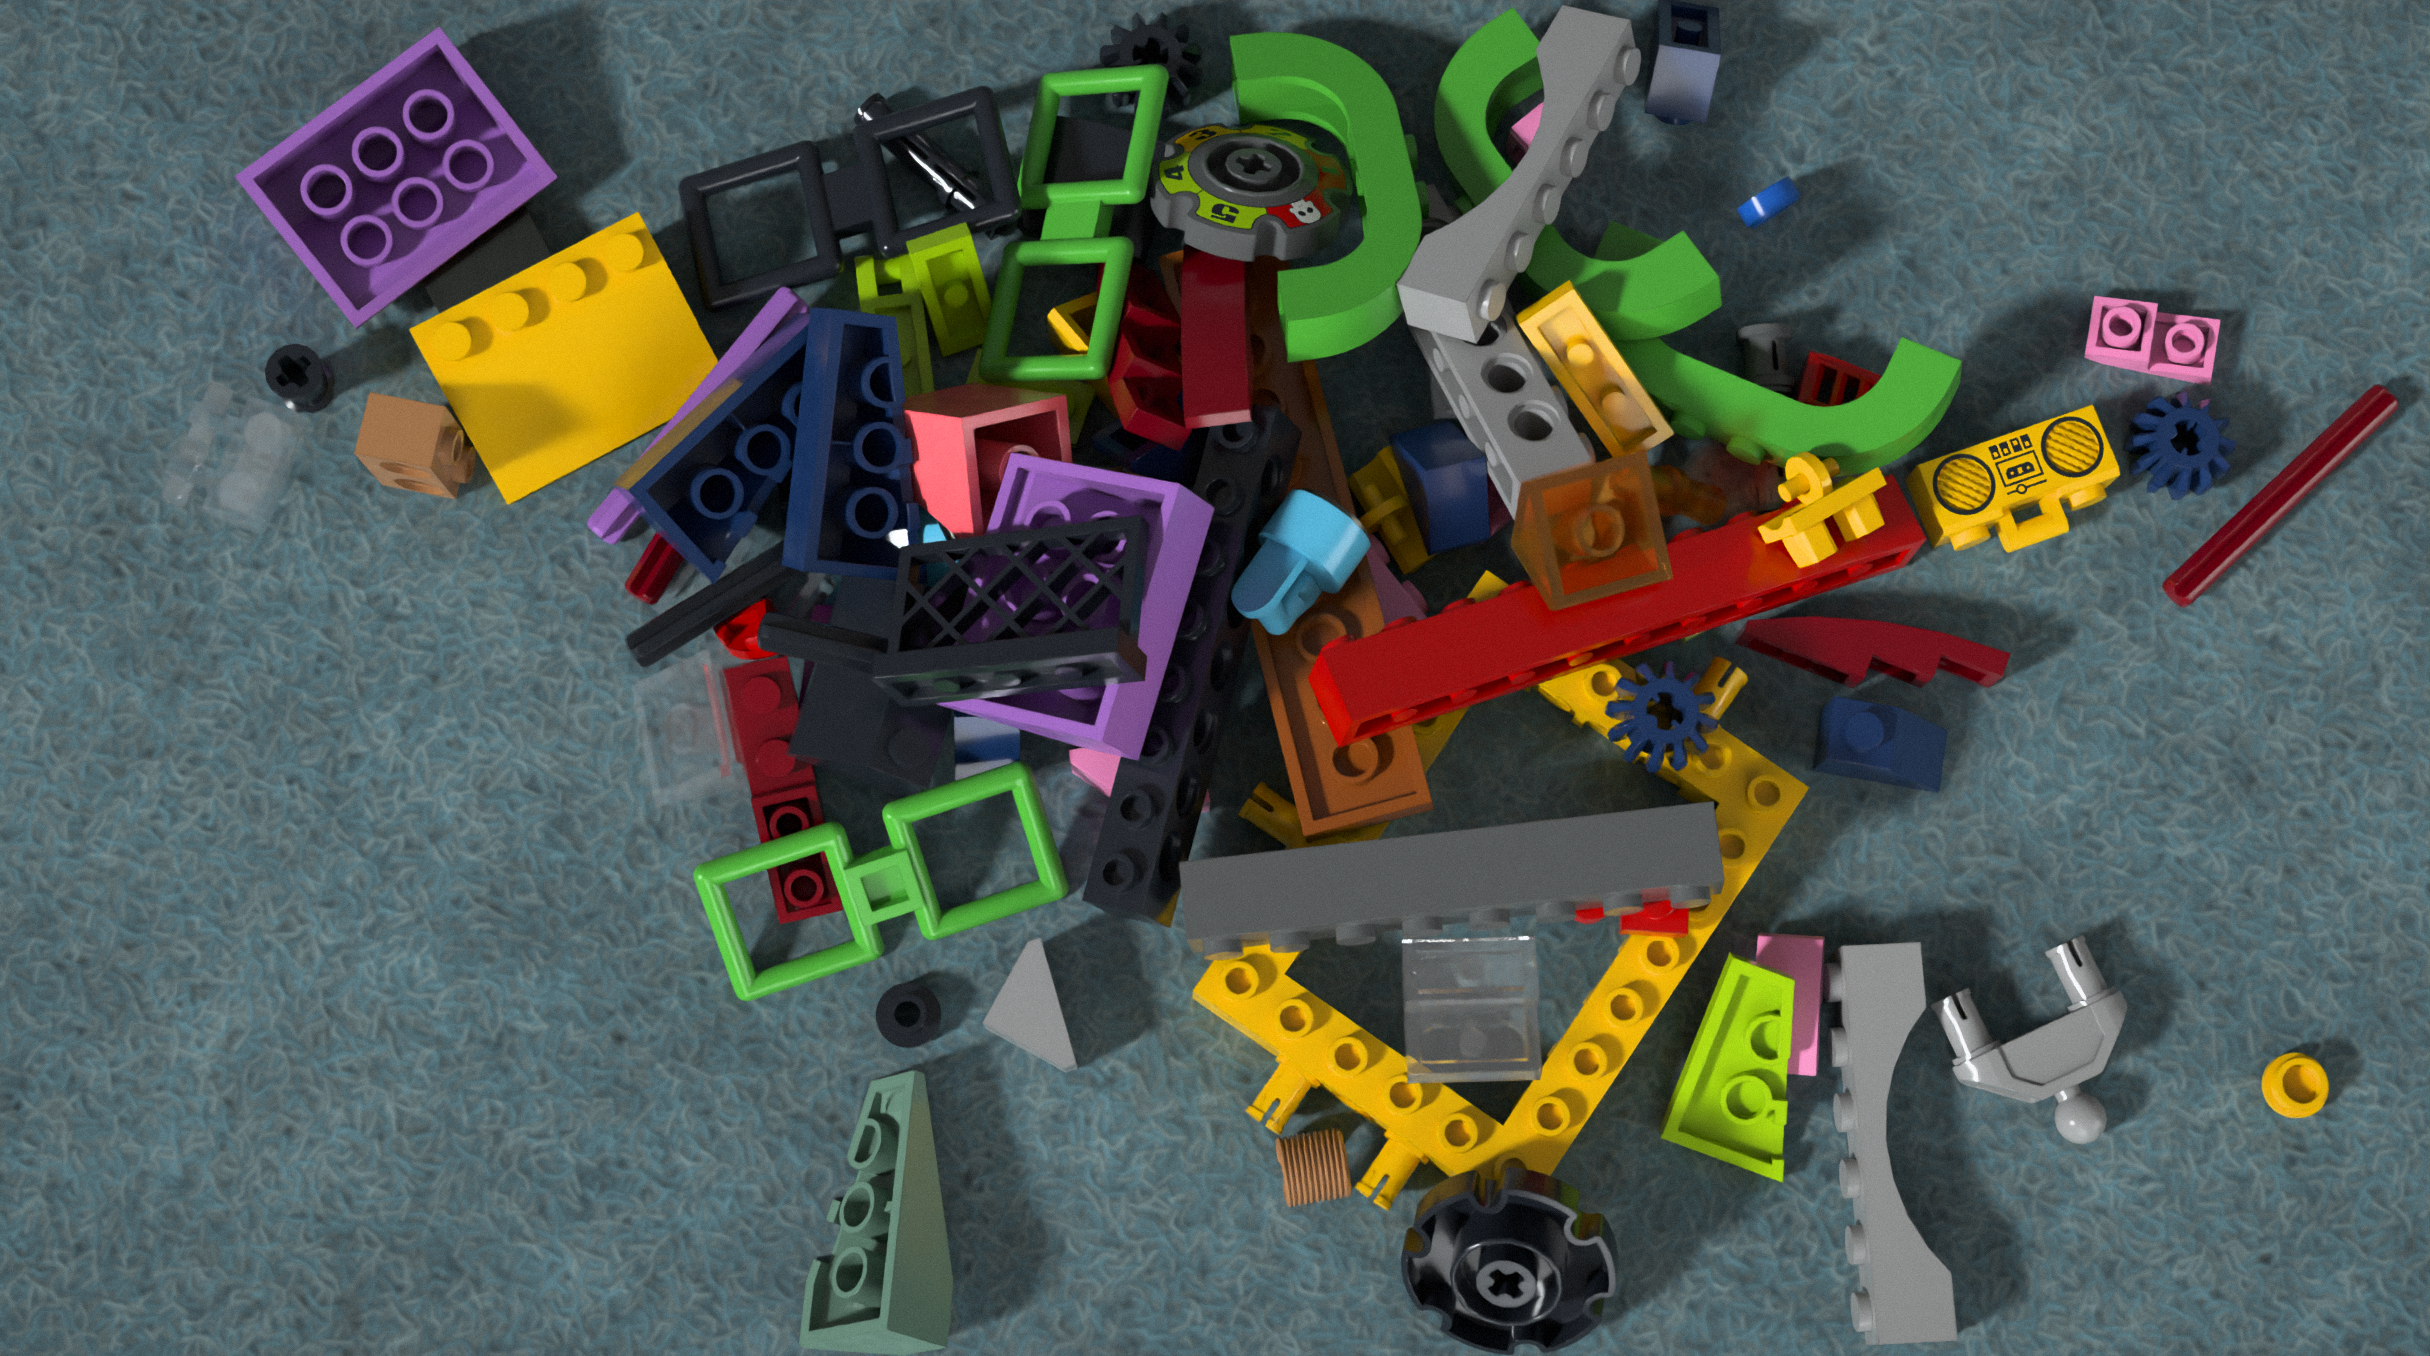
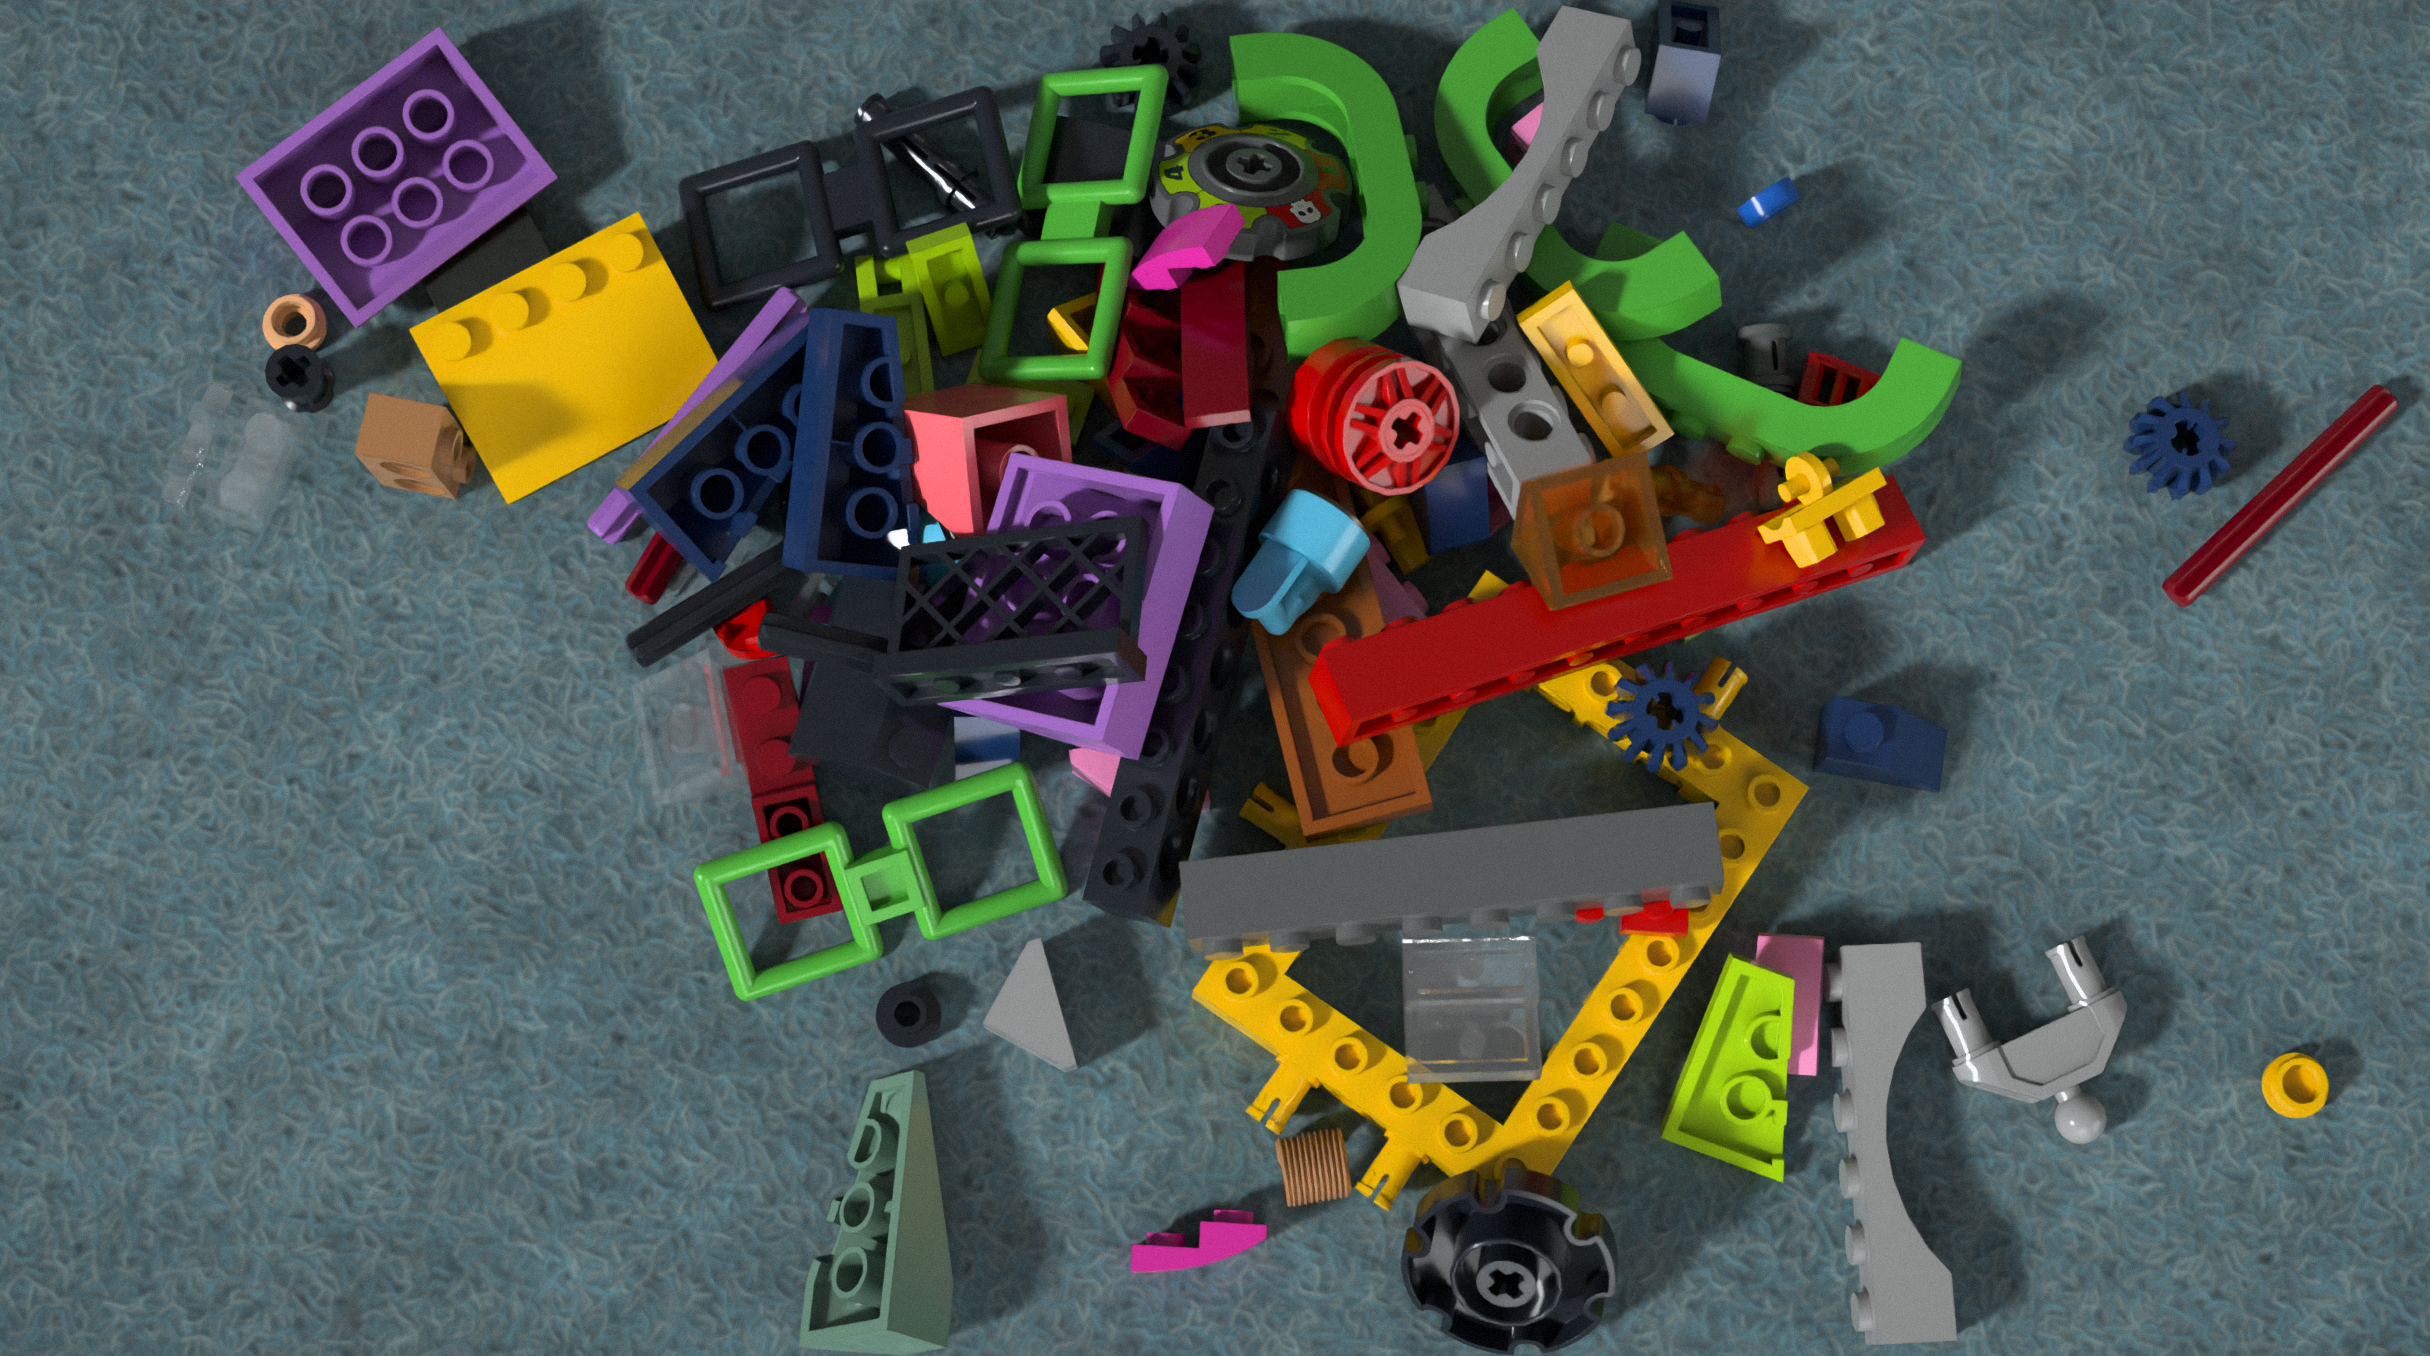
dark red slope [1734,616,2011,689] -> none
yellow piece [1905,405,2120,553] -> none
bright pink slope [2085,296,2221,386] -> none
none -> light nougat plate [263,294,328,351]
none -> dark pink slope [1127,203,1246,290]
none -> dark pink slope [1131,1210,1267,1273]
none -> red wheel [1286,337,1460,496]

